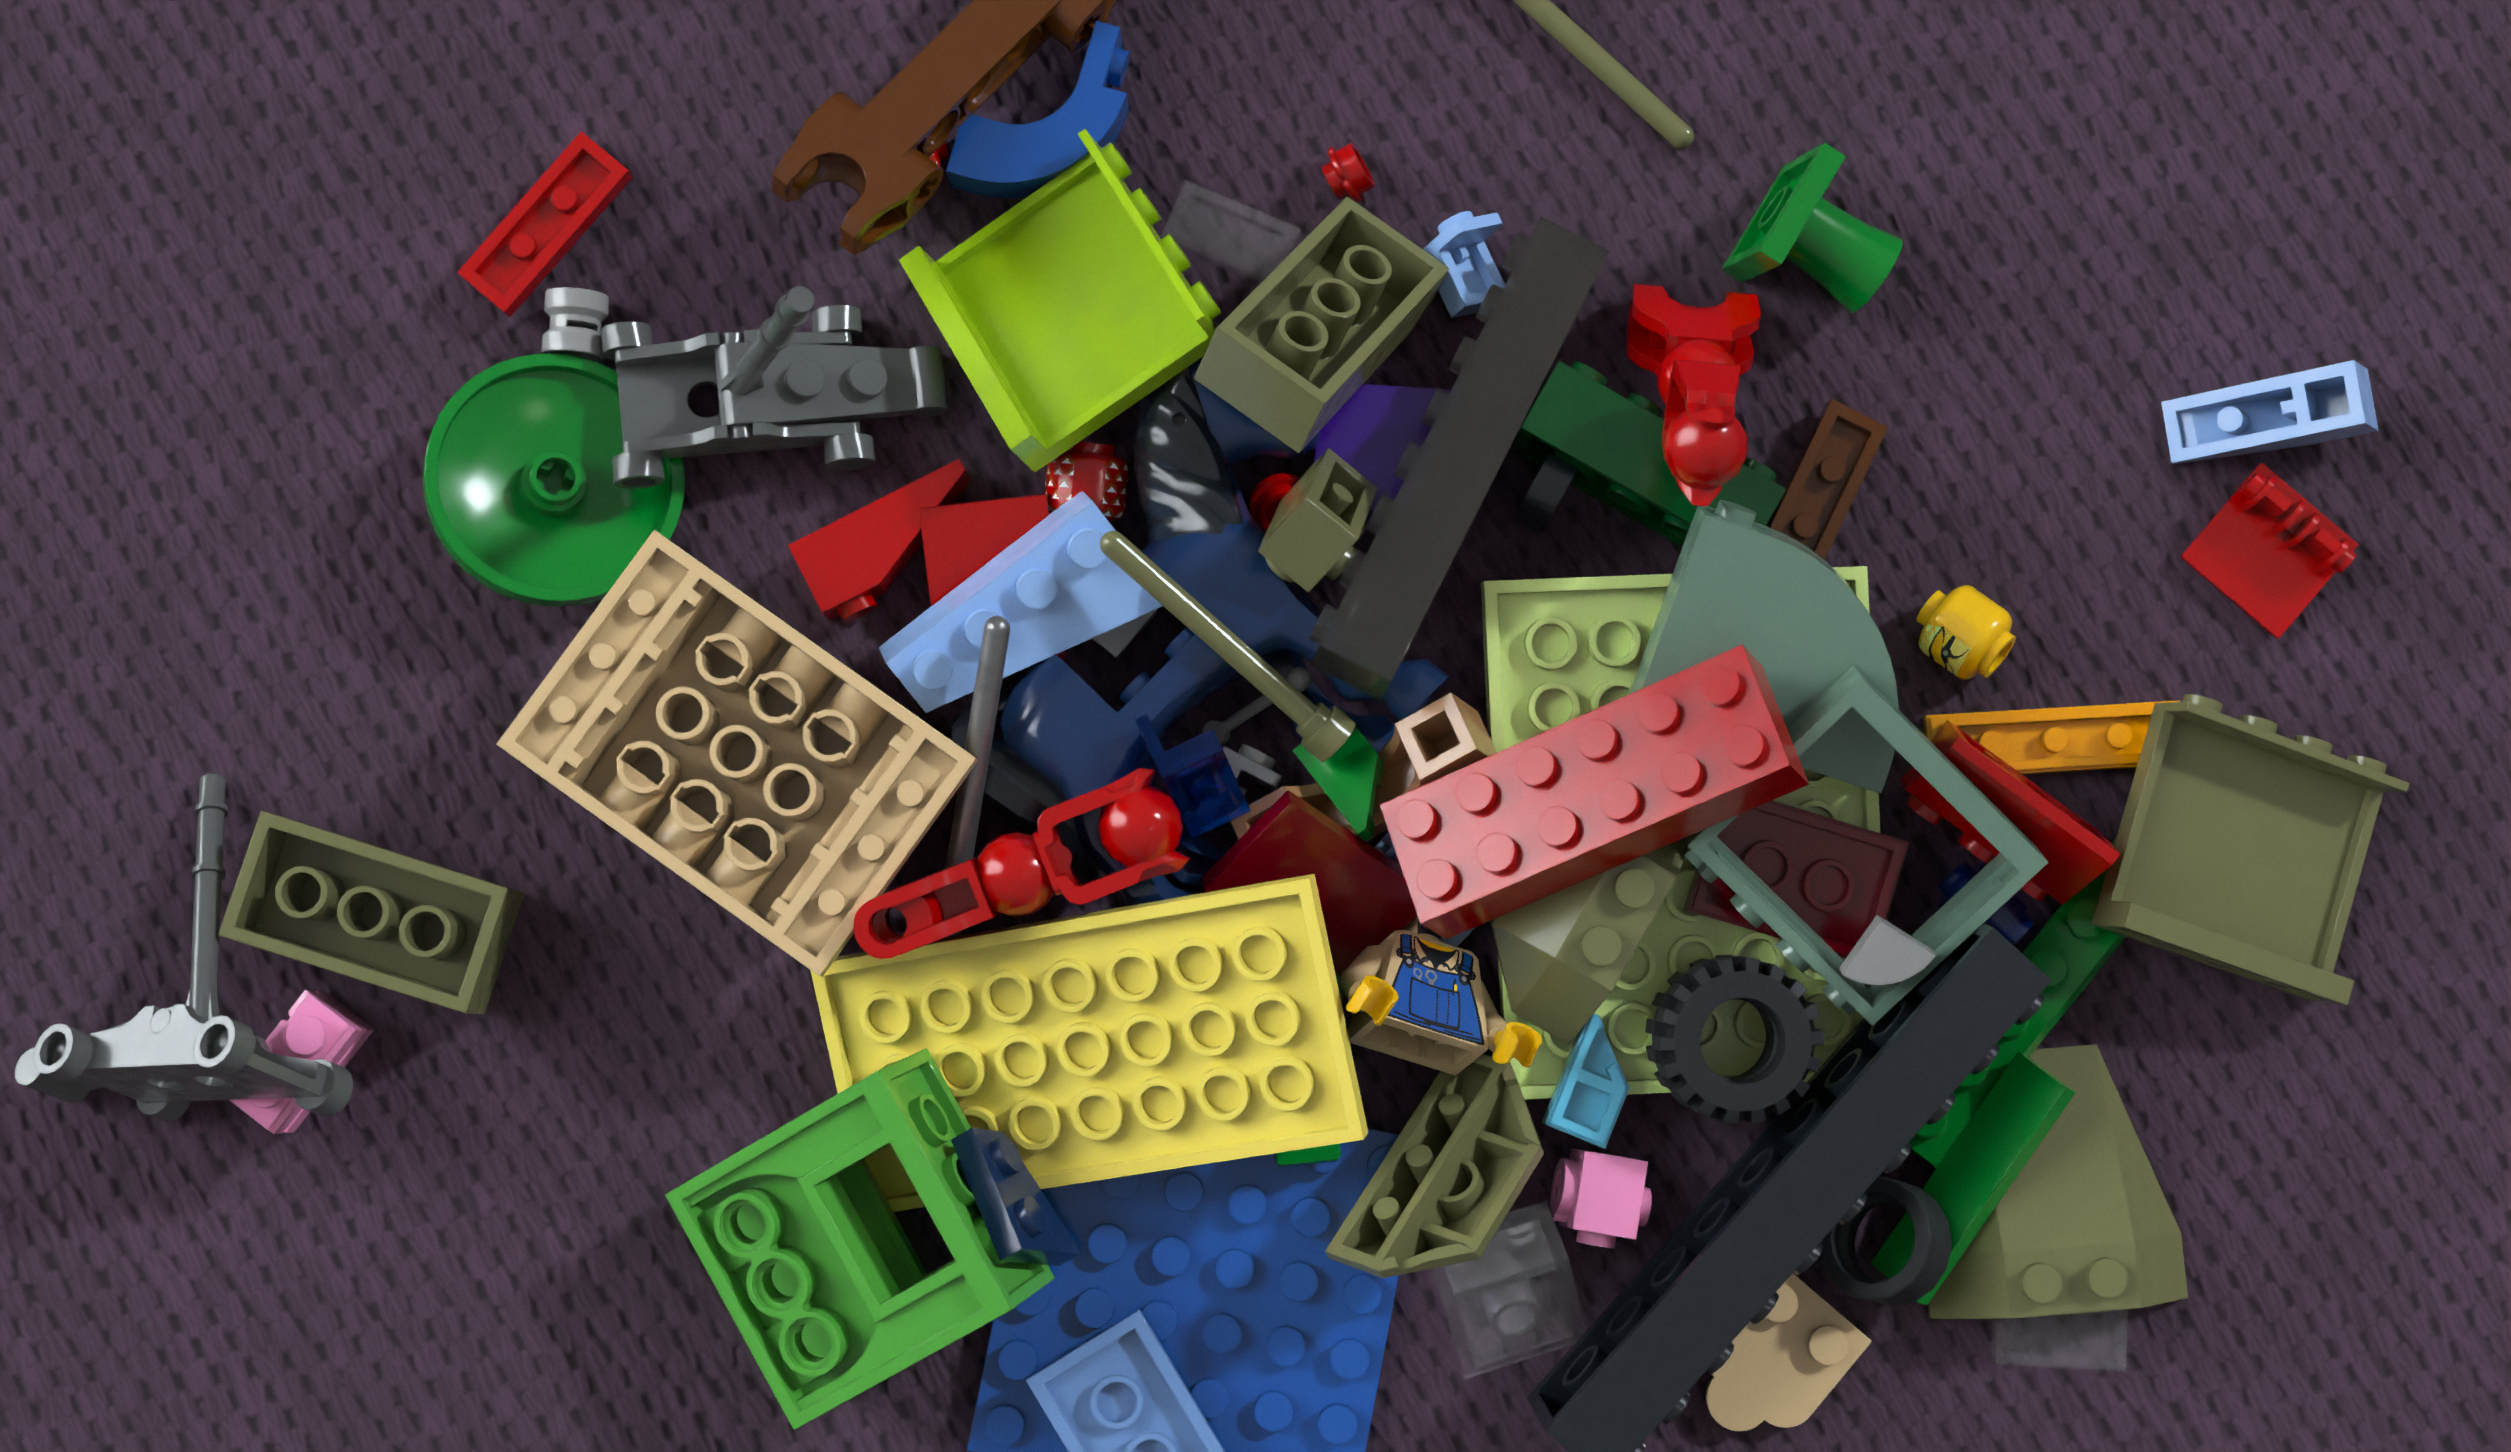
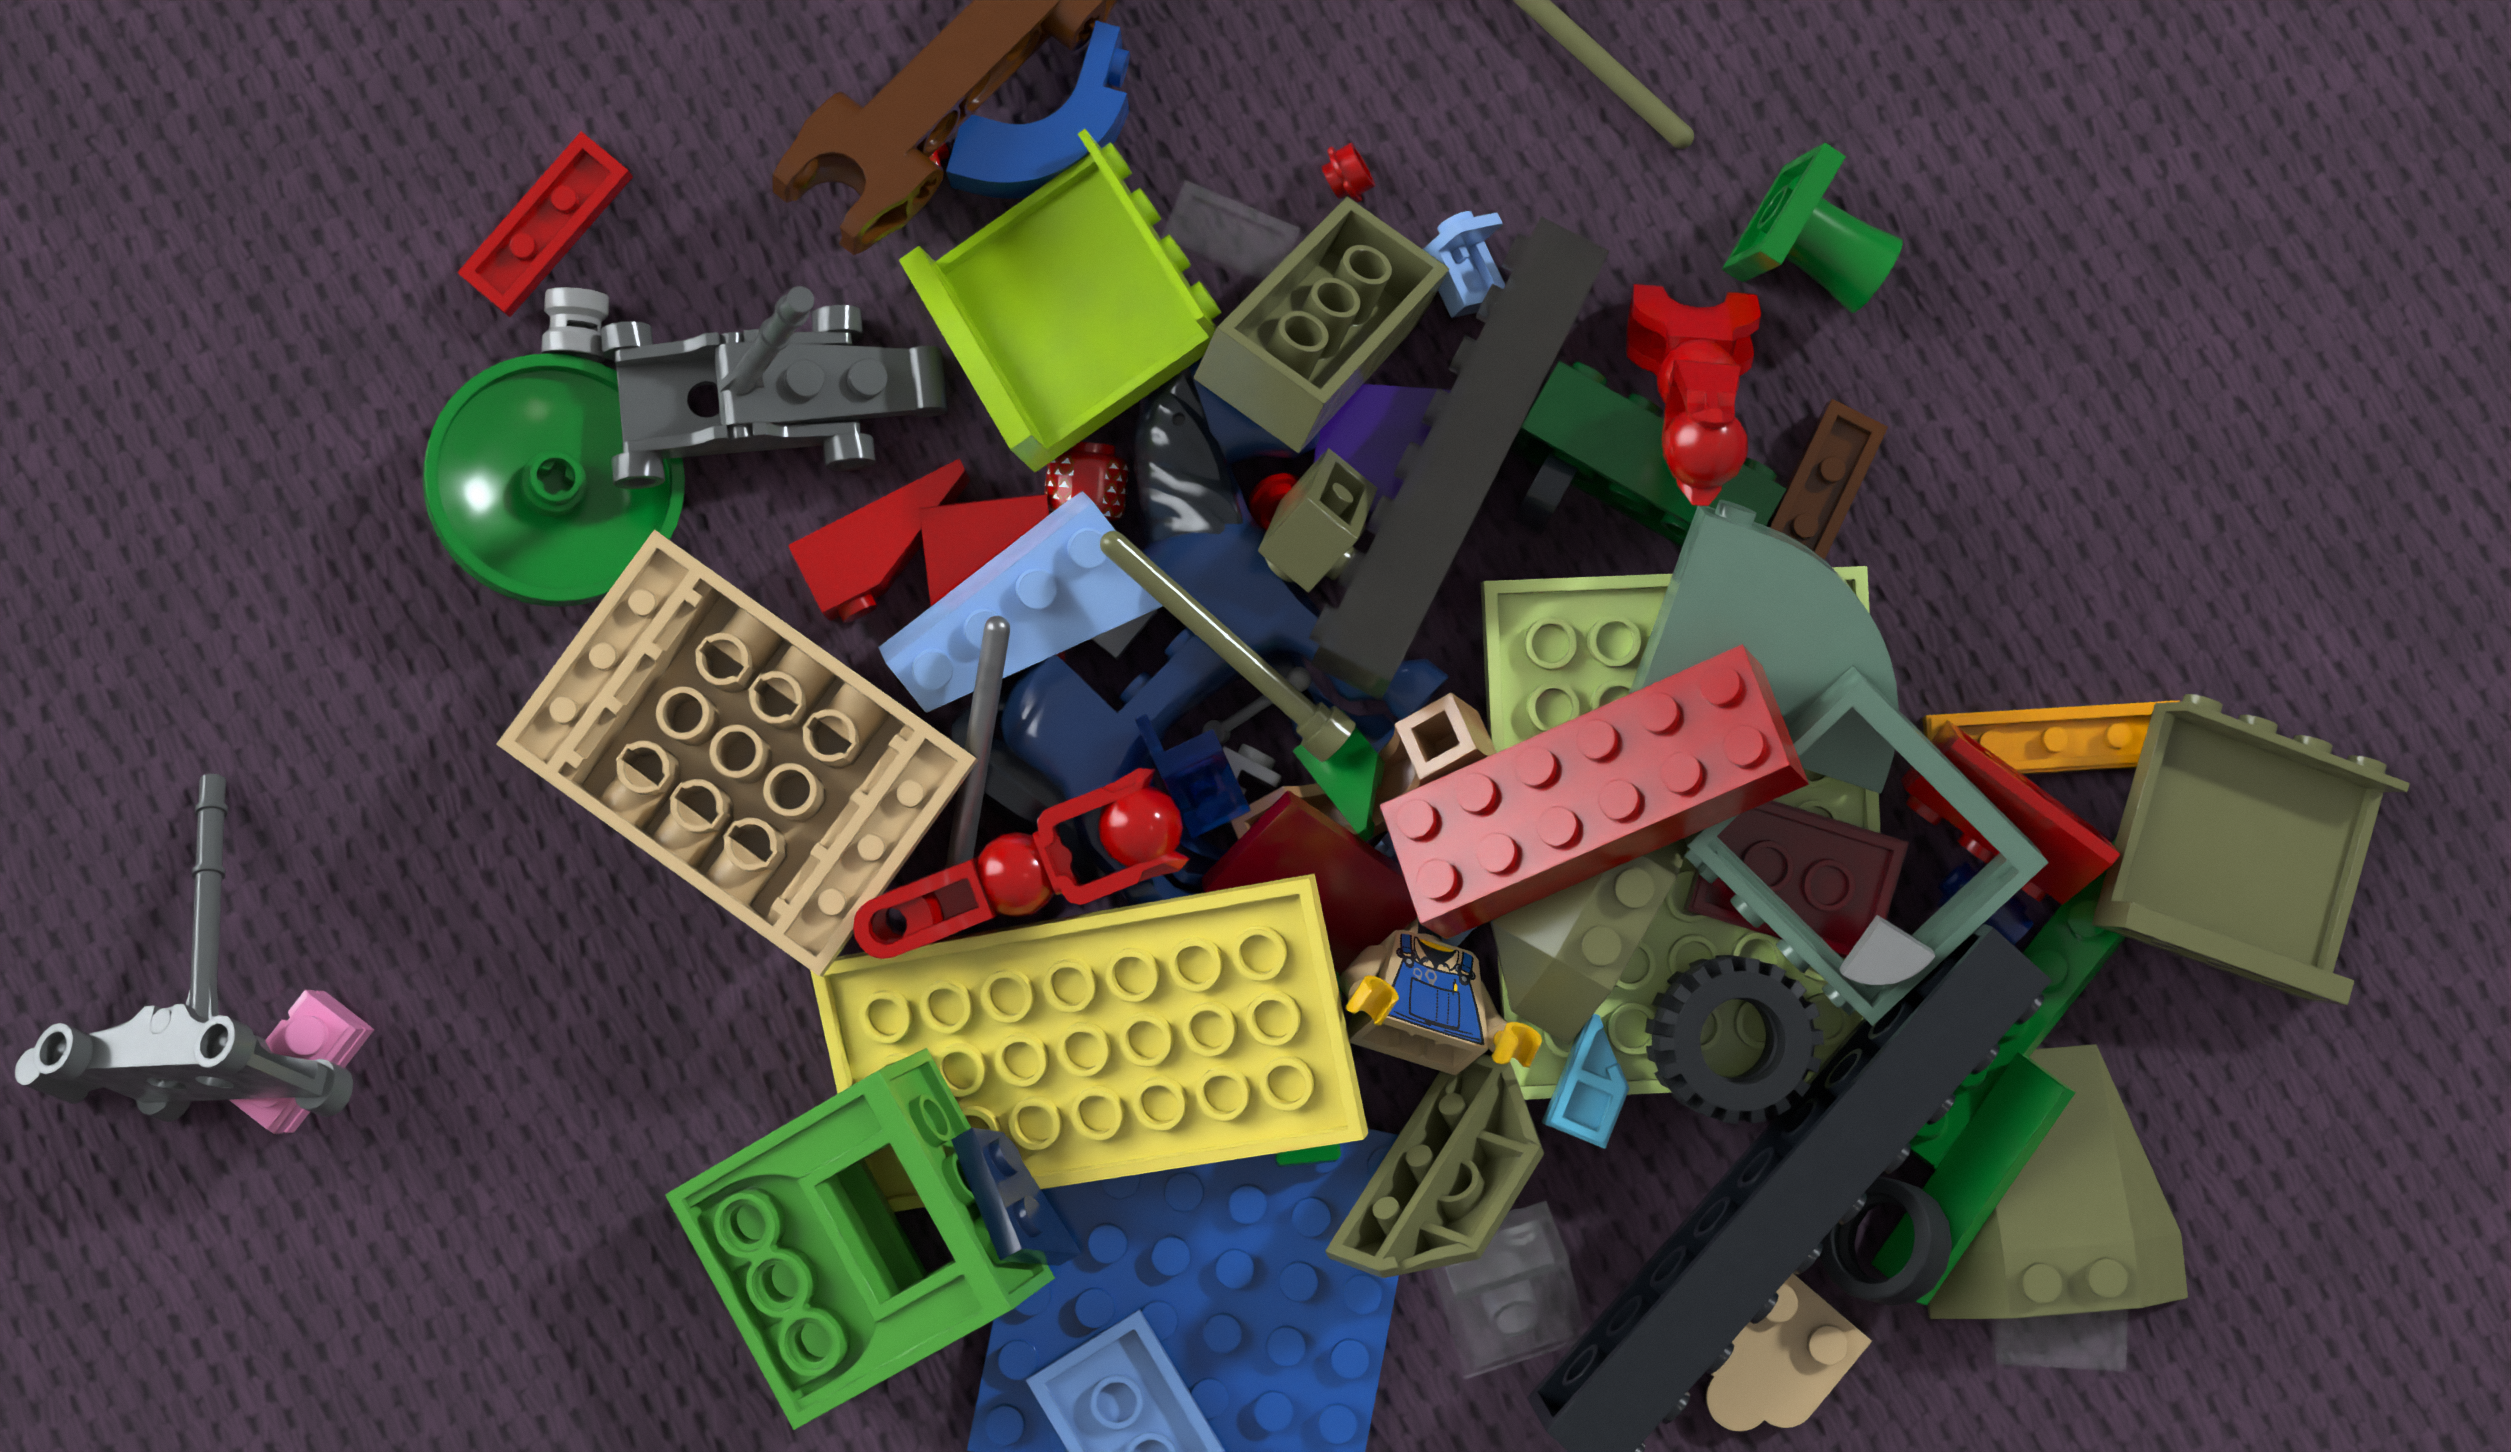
olive brick [218,811,525,1015] -> none
bright pink brick [1550,1148,1652,1249] -> none
yellow head [1916,585,2016,680] -> none
light blue slope [2161,360,2379,464] -> none
red hinge [2180,462,2359,639] -> none

